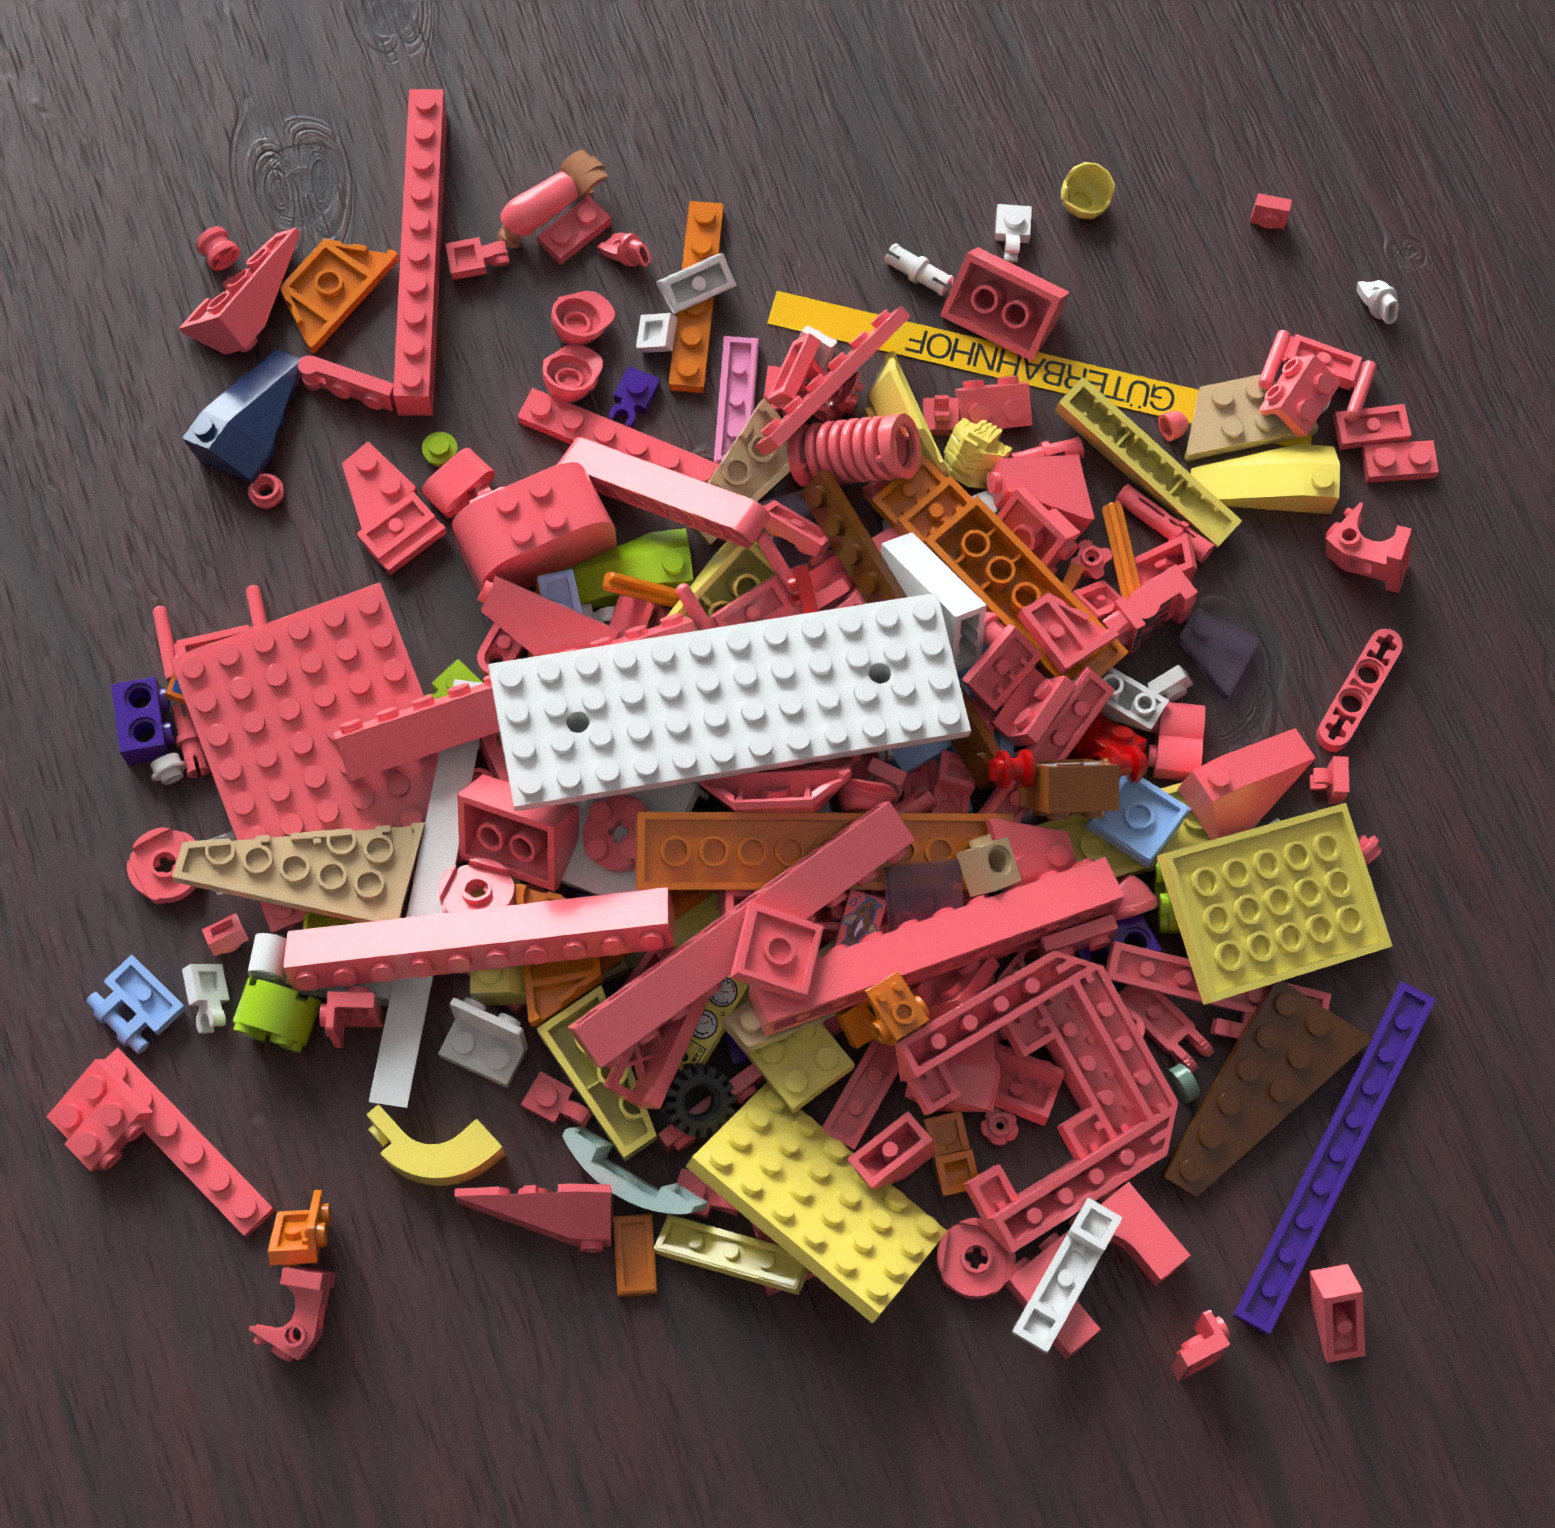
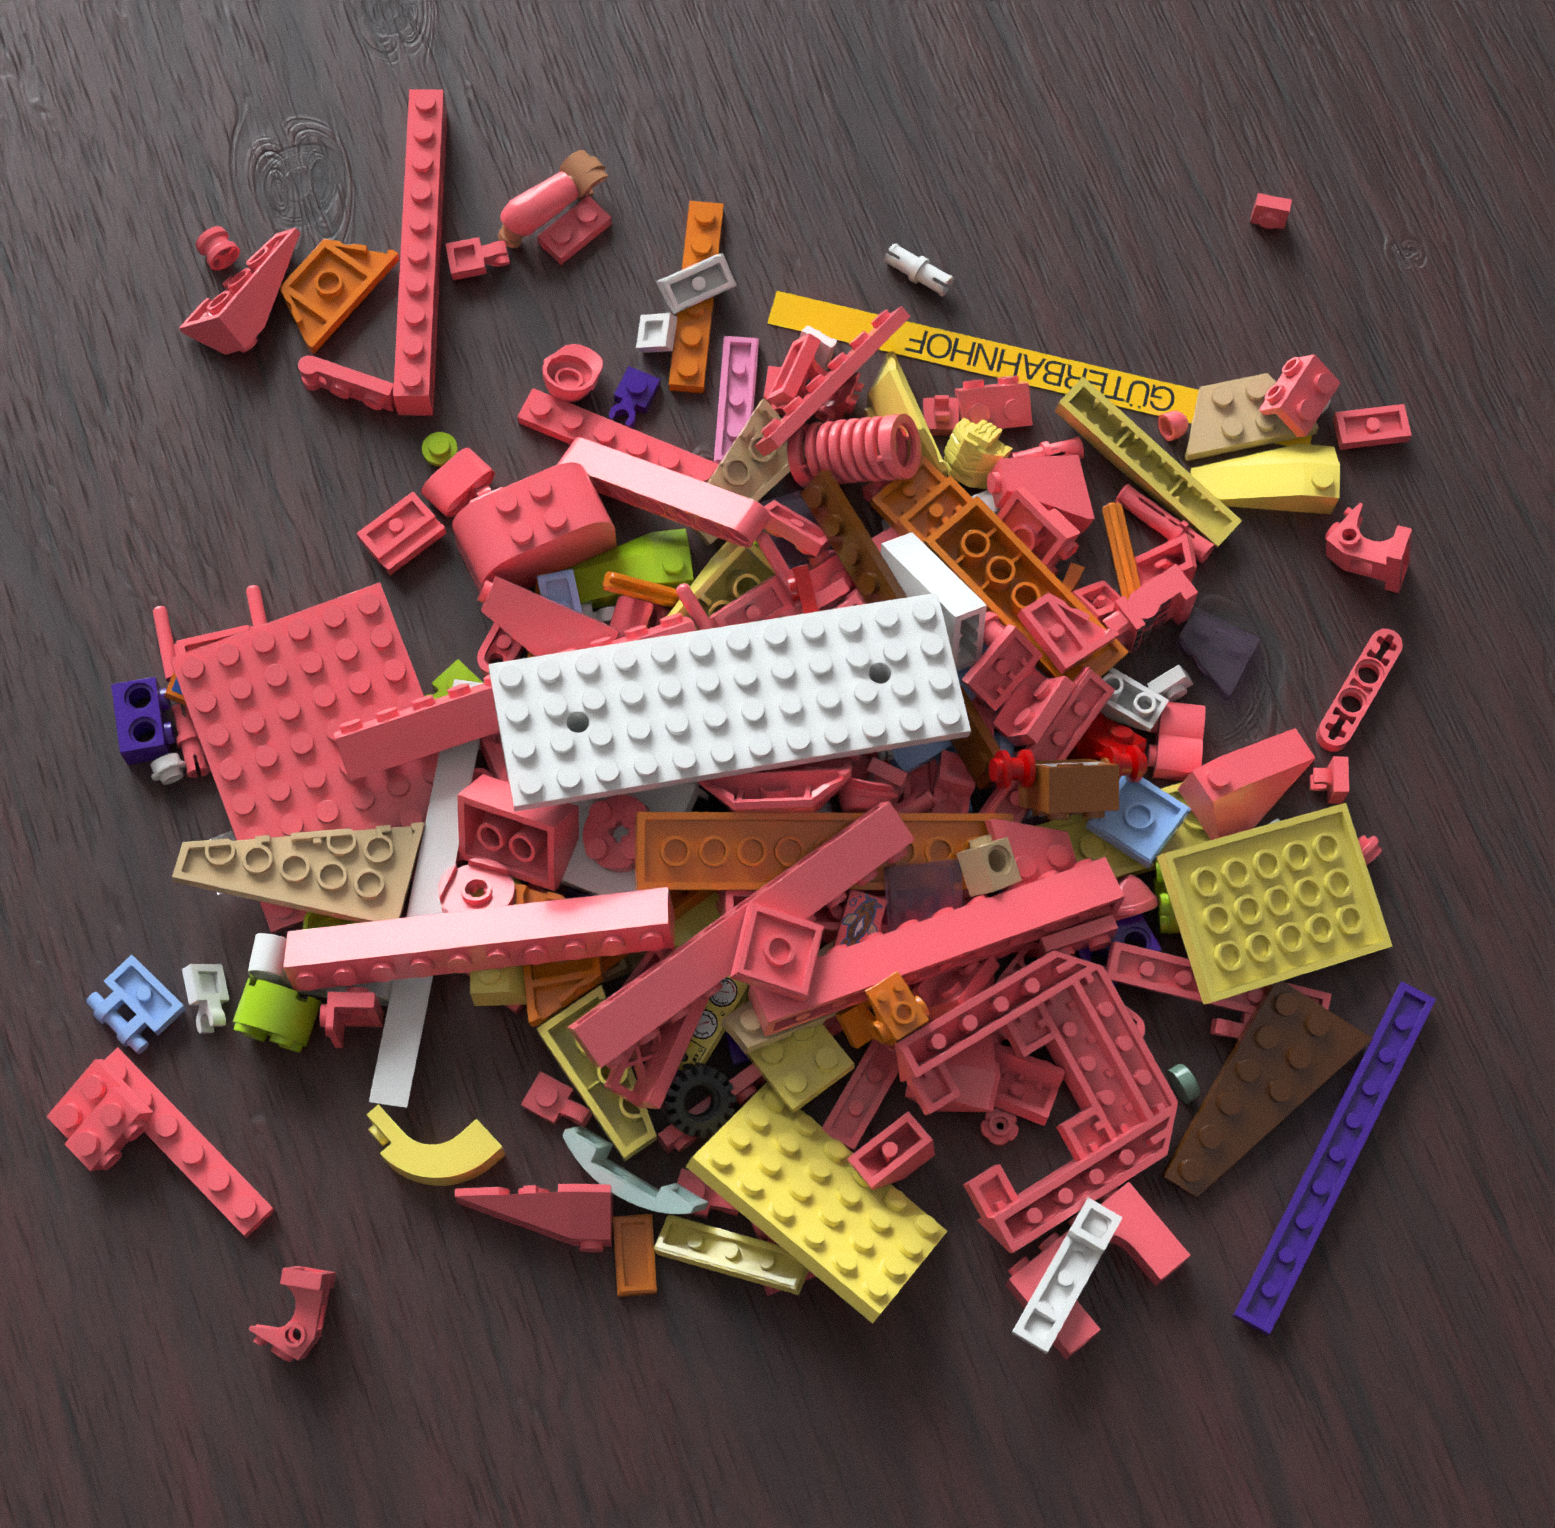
coral plate [127,827,196,904] -> none
dark blue wedge [182,350,301,483] -> none
coral plate [202,913,249,957] -> none
coral plate [248,473,284,509] -> none
orange bracket [268,1190,331,1267] -> none
coral wing [342,441,417,529] -> none
white bracket [438,997,528,1088] -> none
coral hat [551,291,616,346] -> none
coral piece [597,233,651,267] -> none
orange slope [922,1112,978,1196] -> none
coral plate [936,1218,1016,1299] -> none
coral slope [940,247,1070,361] -> none
white plate [995,204,1032,263] -> none
light yellow hair [1061,162,1115,219] -> none
coral plate [1070,540,1112,579] -> none
coral hinge [1118,985,1214,1073] -> none
coral bracket [1171,1309,1231,1382] -> none
coral plate [1258,330,1377,421] -> none
coral slope [1310,1264,1365,1363] -> none
white piece [1356,280,1399,324] -> none
coral plate [1361,440,1439,483] -> none

